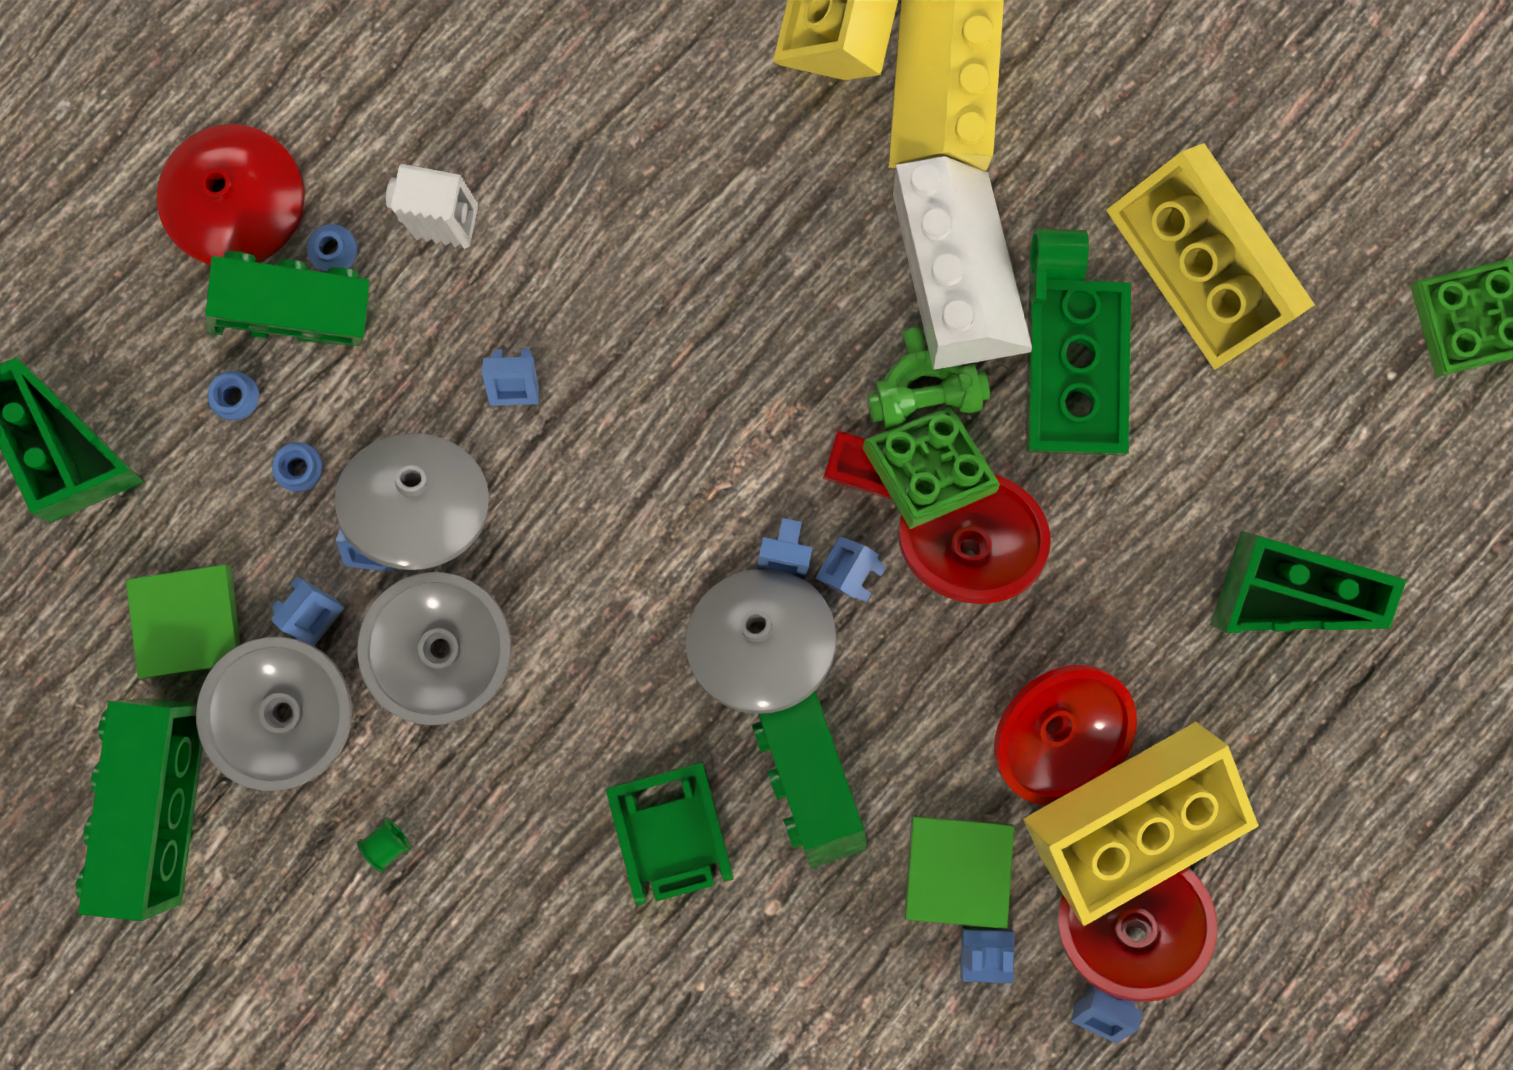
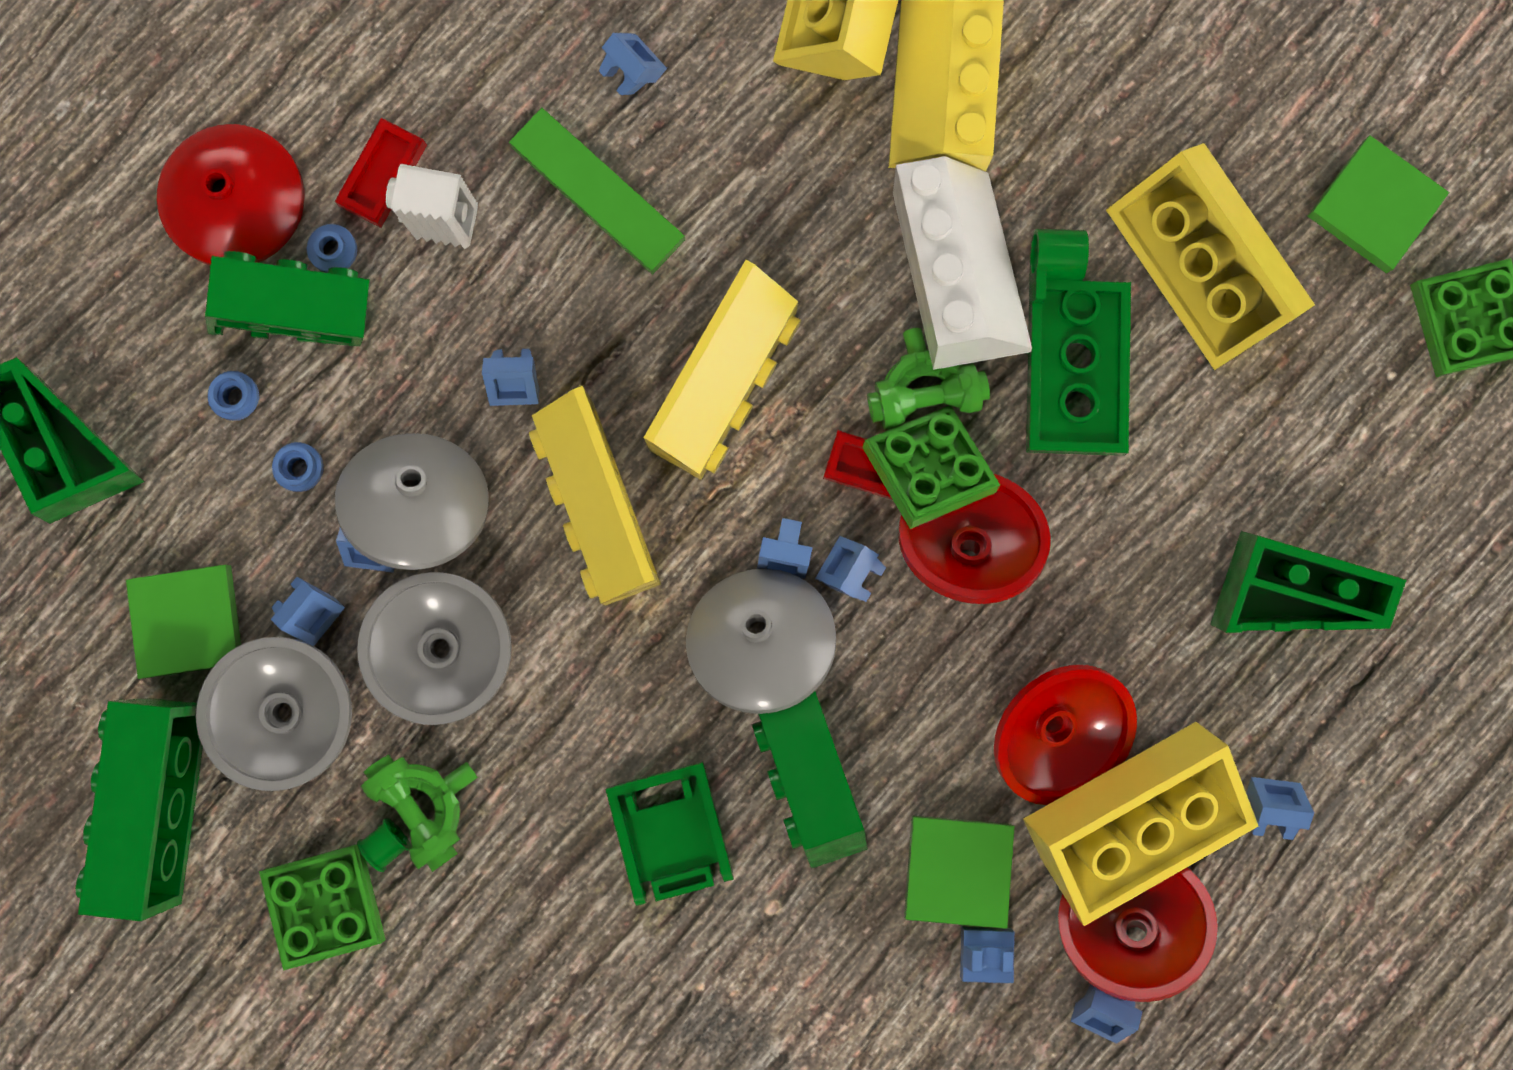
none -> bright green tile [259,844,386,971]
none -> red tile [334,118,427,228]
none -> bright green piece [360,755,478,872]
none -> bright green tile [509,108,685,275]
none -> light yellow slope [529,386,661,605]
none -> medium blue tile [599,33,667,95]
none -> light yellow slope [643,260,801,480]
none -> medium blue tile [1246,777,1314,840]
none -> bright green tile [1307,135,1450,274]

